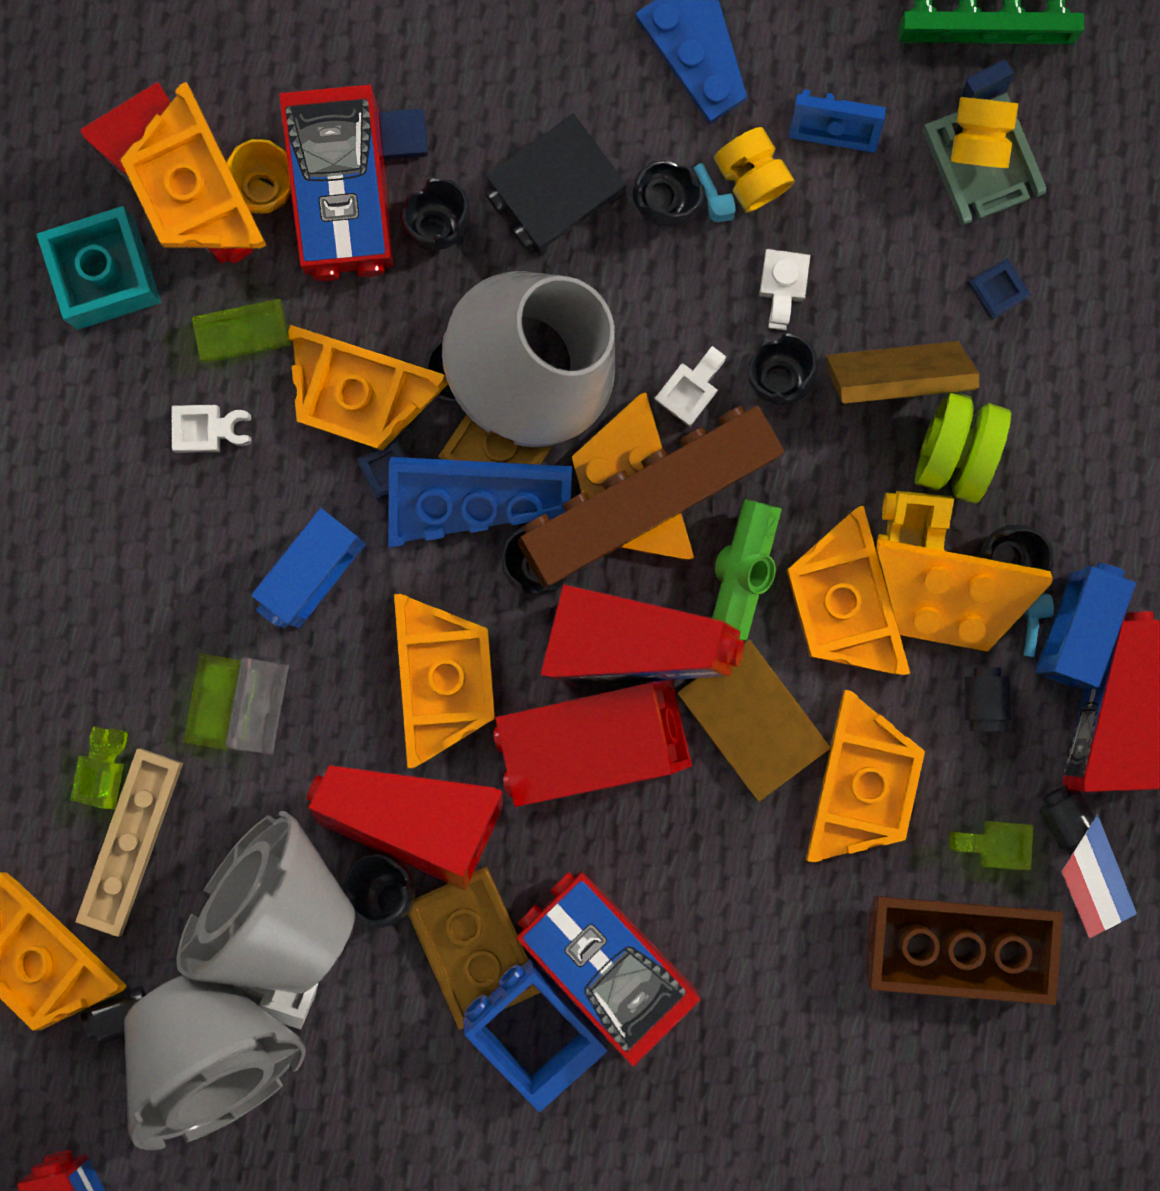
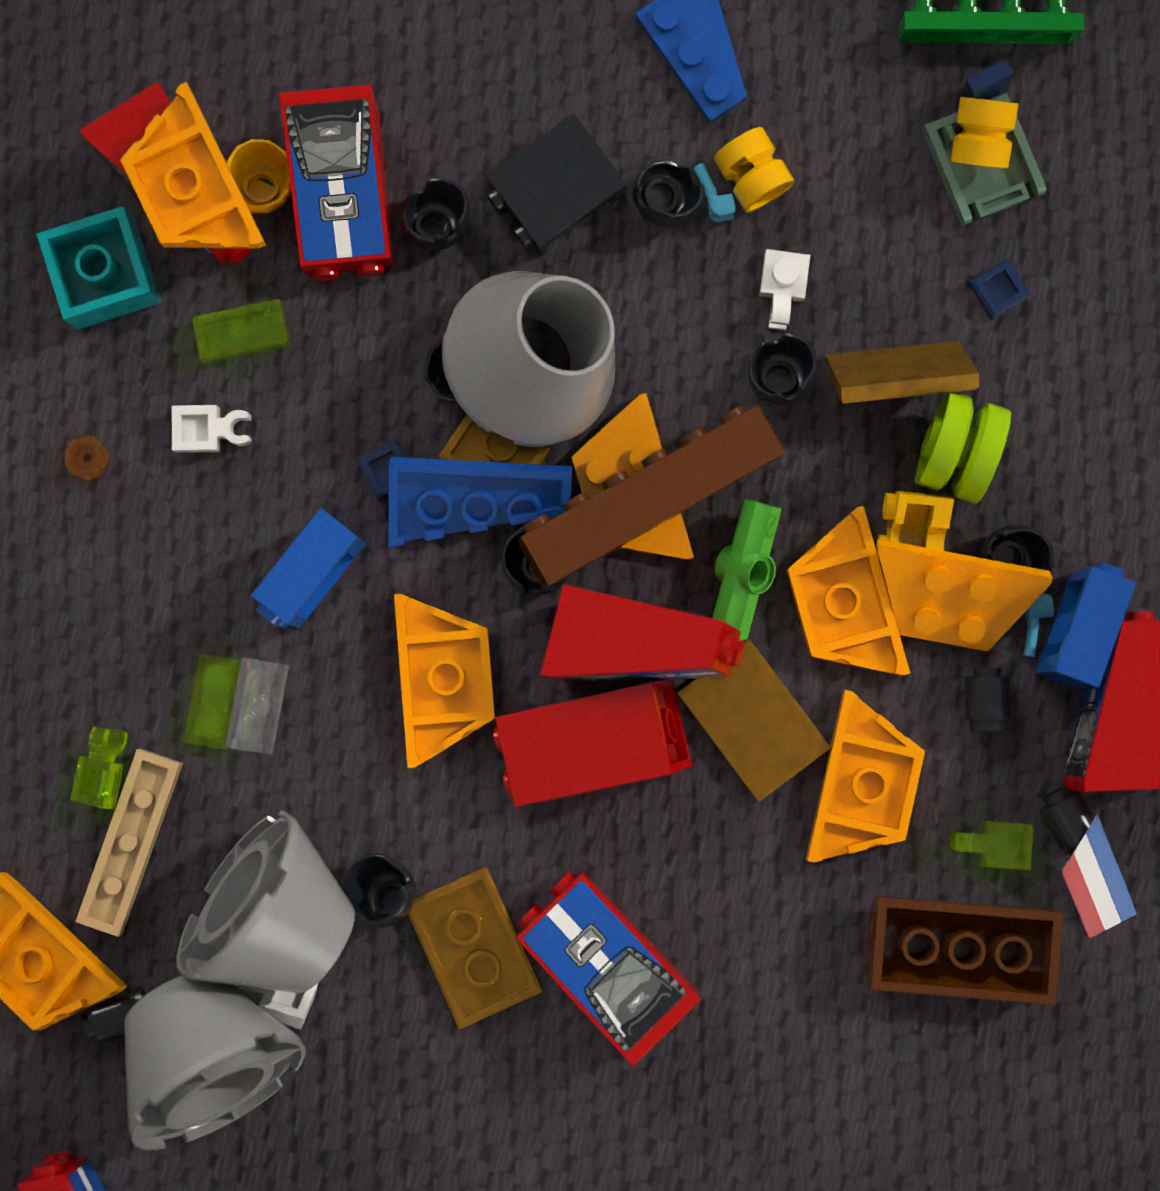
light orange wing [288,325,448,451] -> none
red slope [306,765,503,891] -> none
dark blue tile [379,108,428,160] -> none
blue window [463,958,608,1113] -> none
white plate [655,346,726,427] -> none
blue plate [788,89,886,153] -> none
none -> clear orange plate [65,435,109,480]

